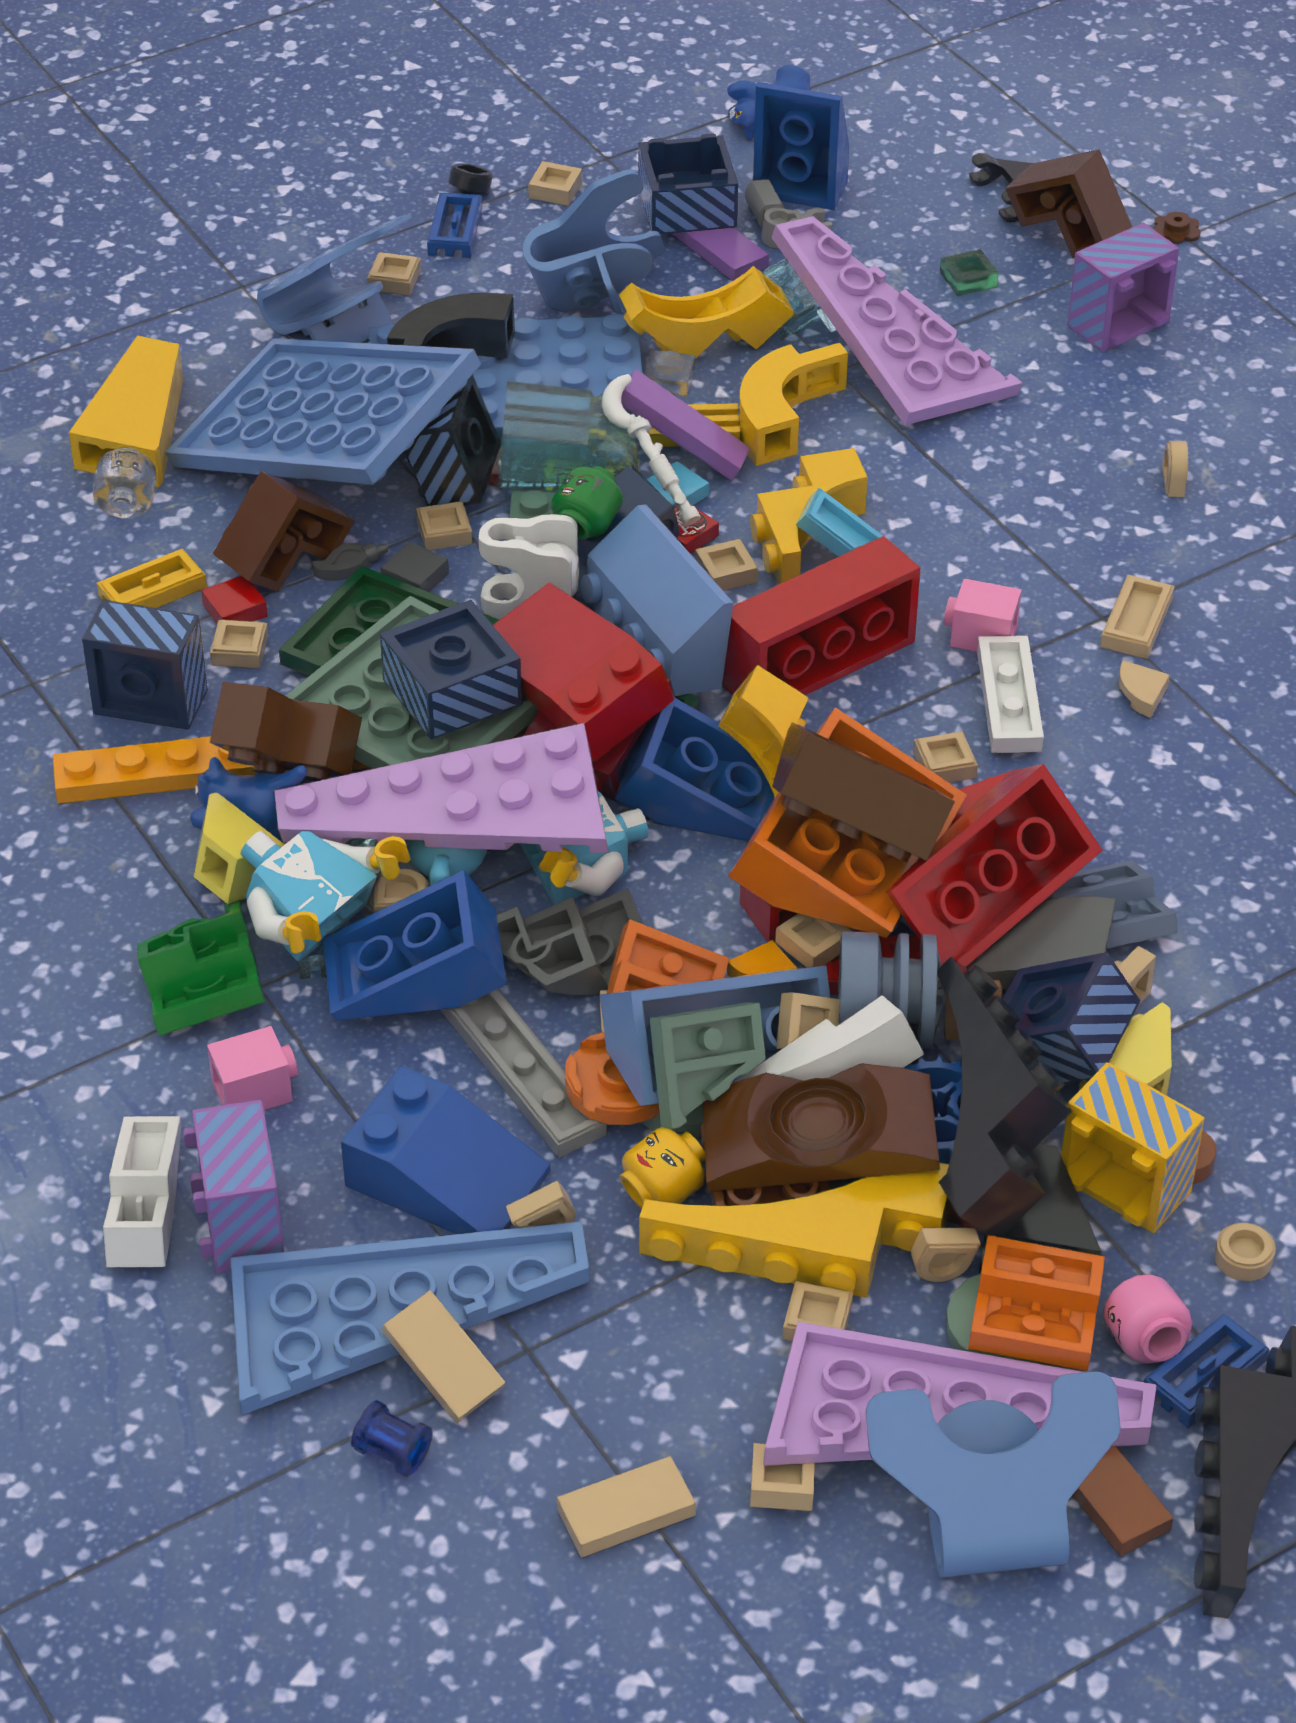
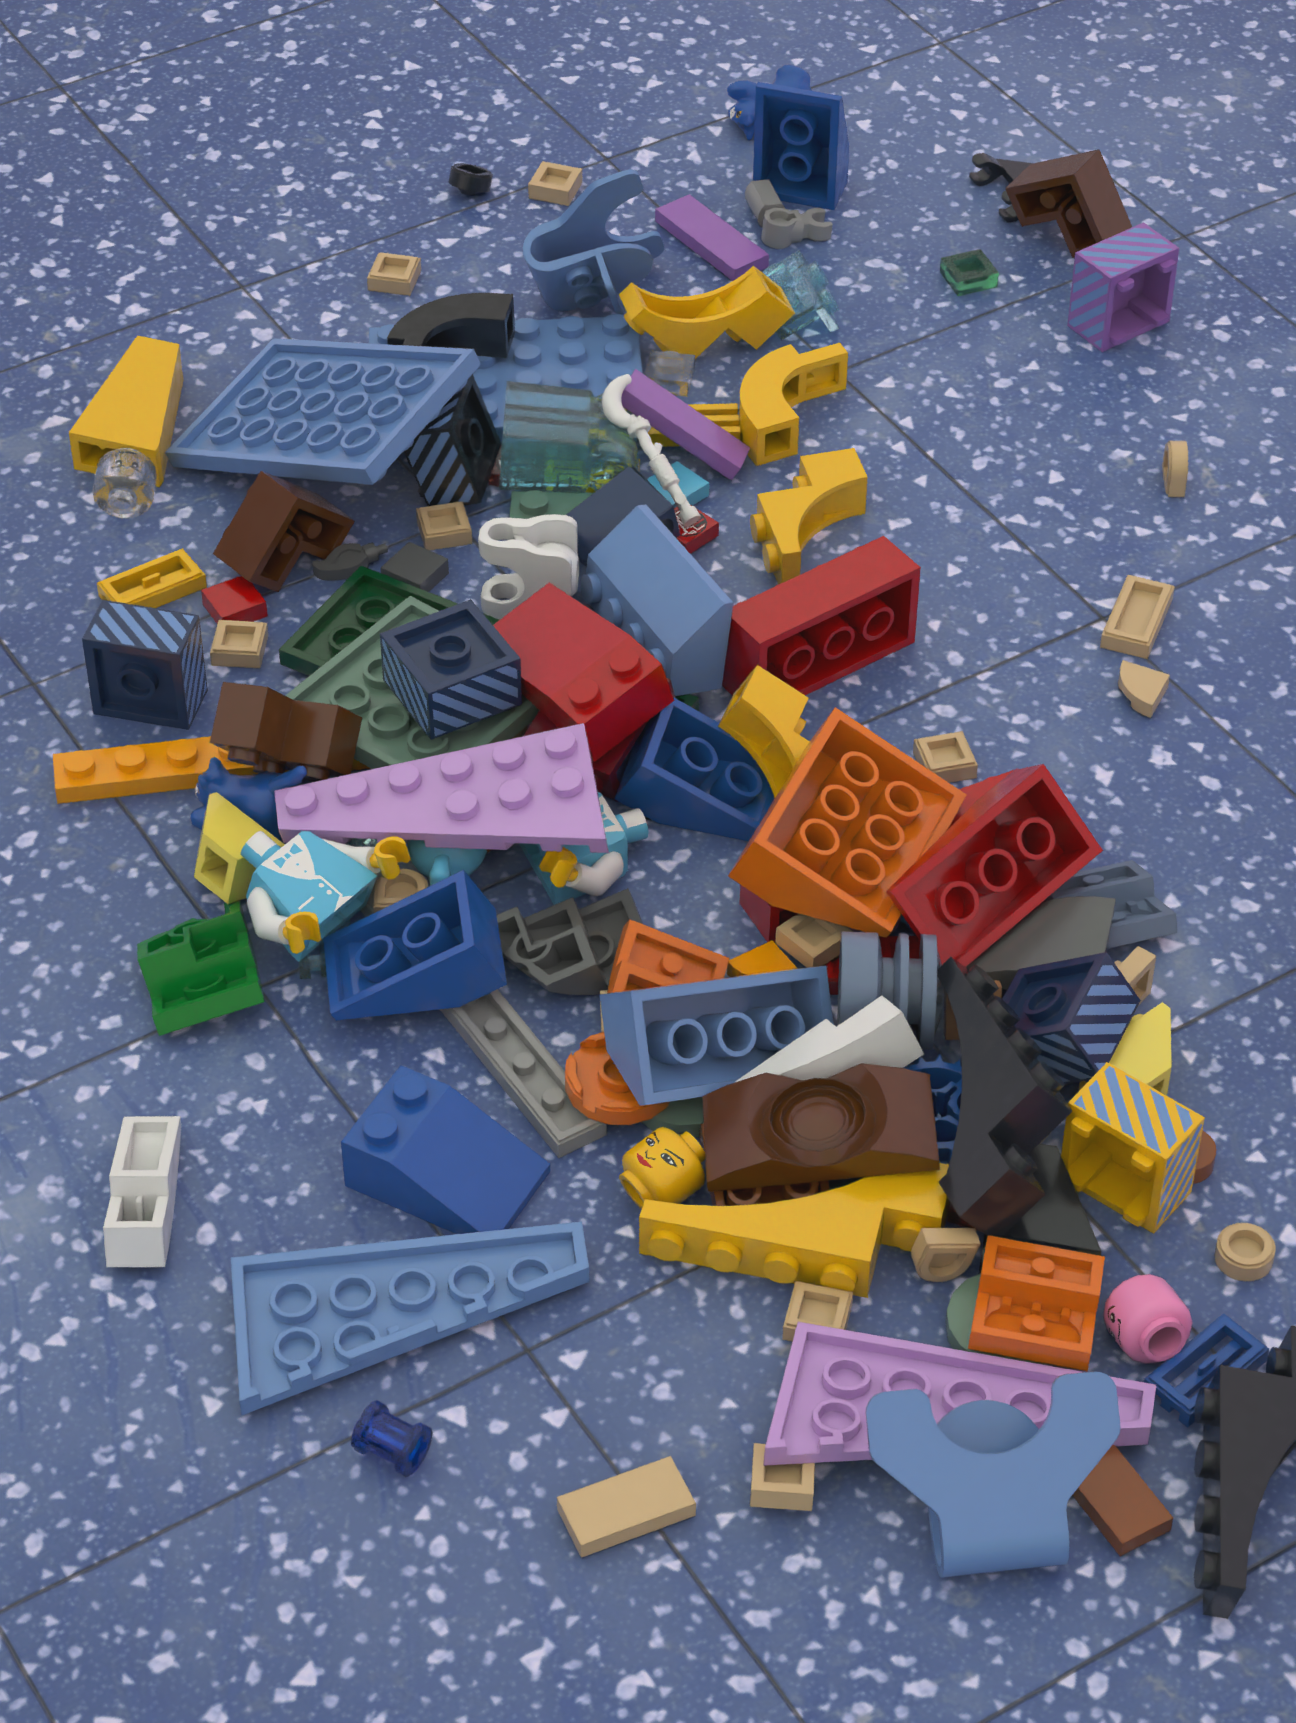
container [183,1099,284,1273] -> none
bright pink brick [207,1026,298,1110] -> none
medium blue piece [257,213,413,343] -> none
tan tile [381,1290,506,1424] -> none
blue tile [427,193,482,258] -> none
tan tile [506,1180,576,1228] -> none
green head [551,466,623,540] -> none
dark blue container [638,133,738,234] -> none
sand green wing [650,1002,766,1129] -> none
tan tile [695,539,758,591] -> none
lavender wing [772,216,1023,425] -> none
reddish brown slope [772,722,955,863] -> none
tan tile [776,992,840,1049] -> none
medium azure tile [796,488,890,557] -> none
bright pink brick [944,579,1022,652] -> none
white plate [977,636,1044,753] -> none
reddish brown plant [1153,212,1201,244] -> none

